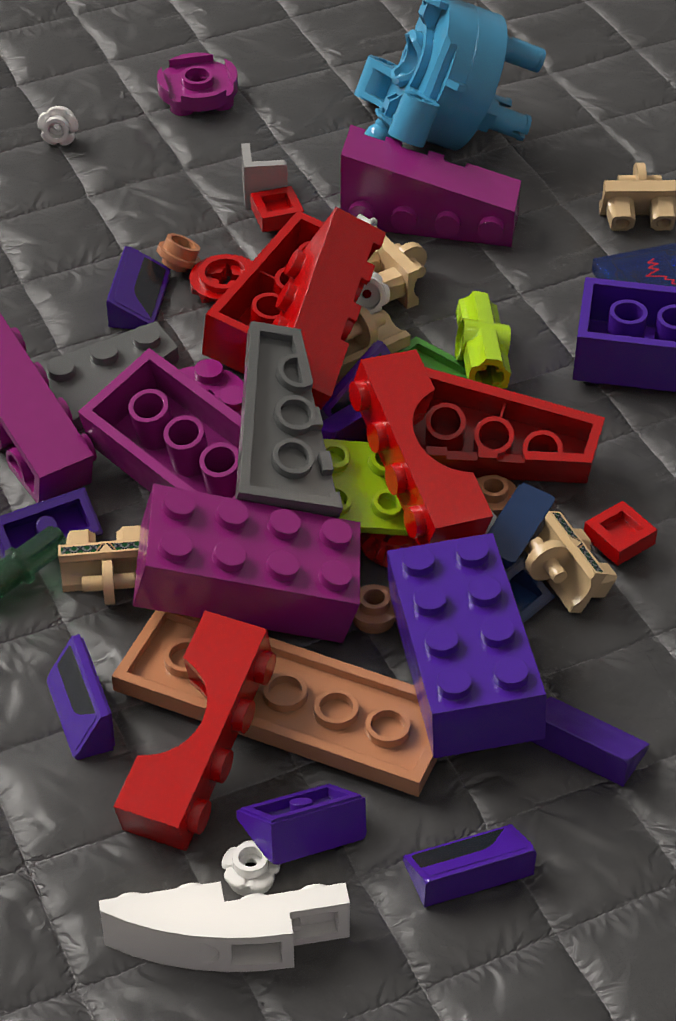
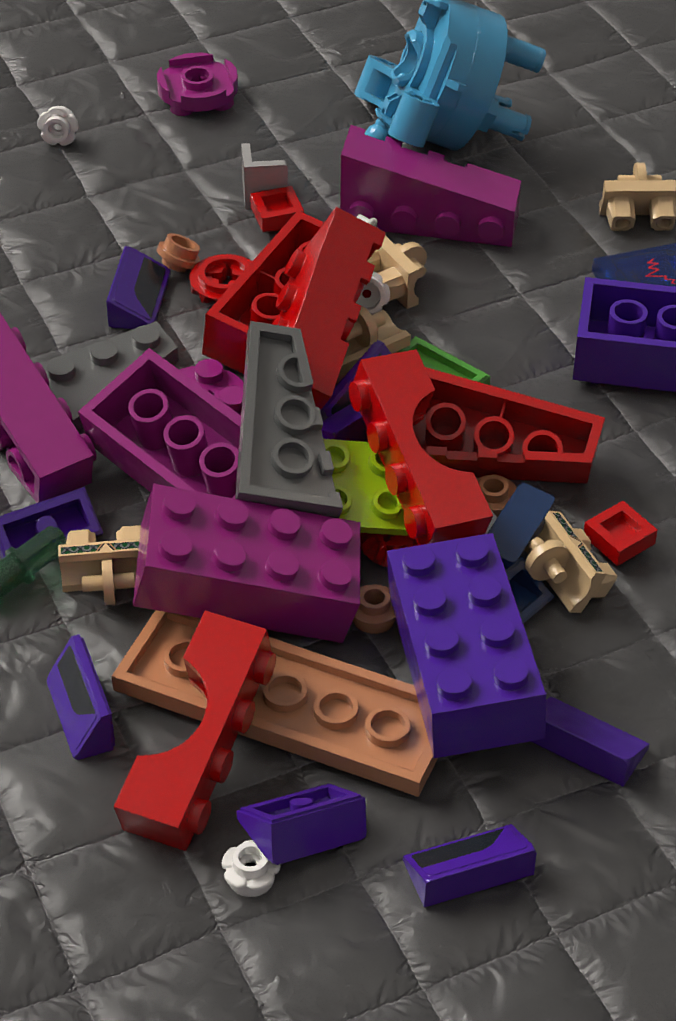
white slope [99,881,350,972] -> none
lime piece [455,291,511,389] -> none

